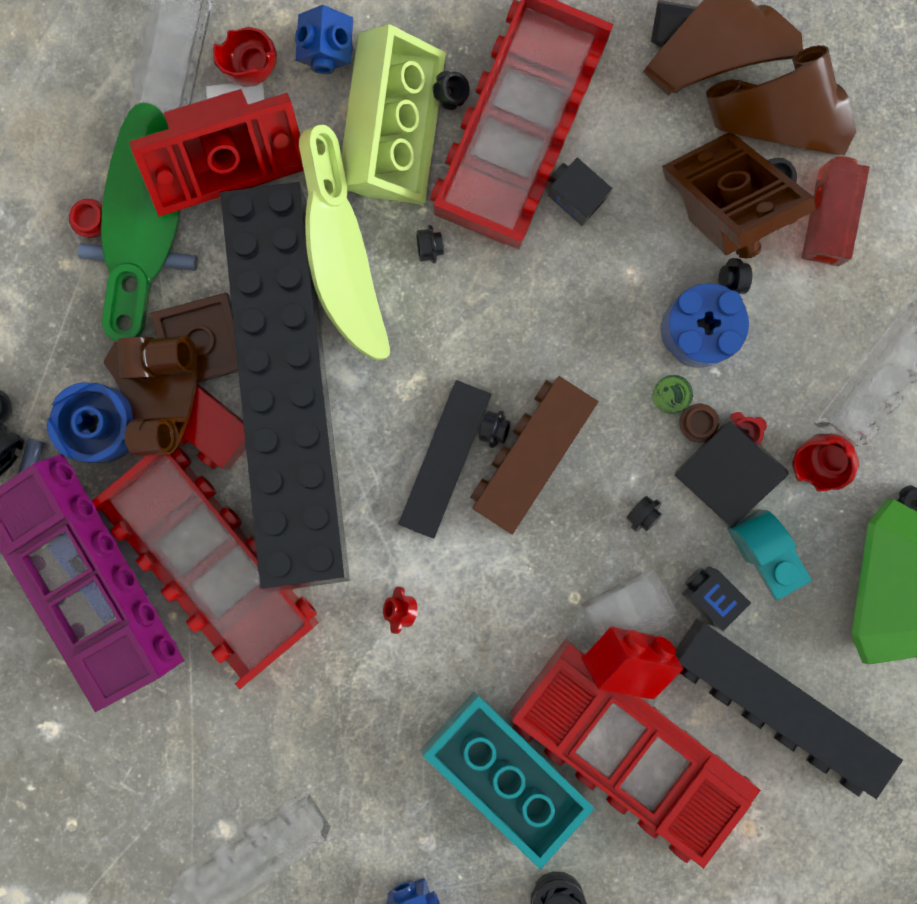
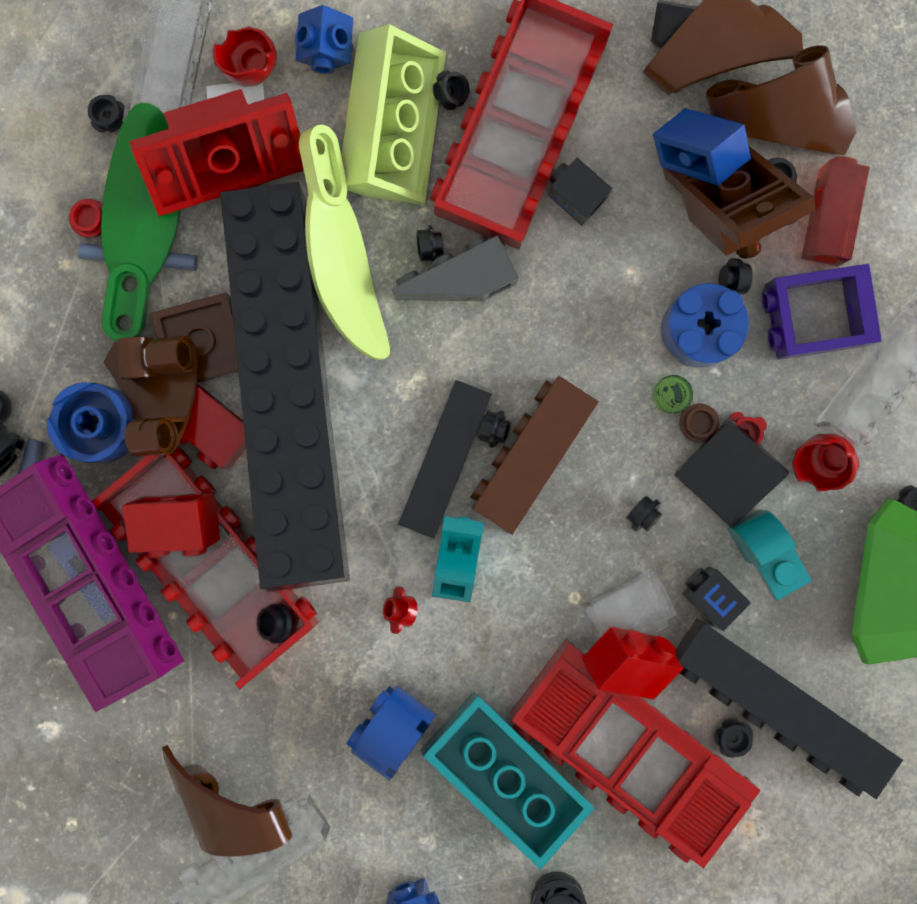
none -> black plate [88,95,126,133]
none -> red brick [122,493,221,558]
none -> reddish brown panel [162,745,293,857]
none -> black plate [256,603,293,644]
none -> blue brick [346,686,437,782]
none -> dark grey slope [391,235,519,302]
none -> teal brick [432,516,484,603]
none -> blue brick [653,108,751,186]
none -> black plate [714,718,753,758]
none -> dark purple window [762,263,882,360]

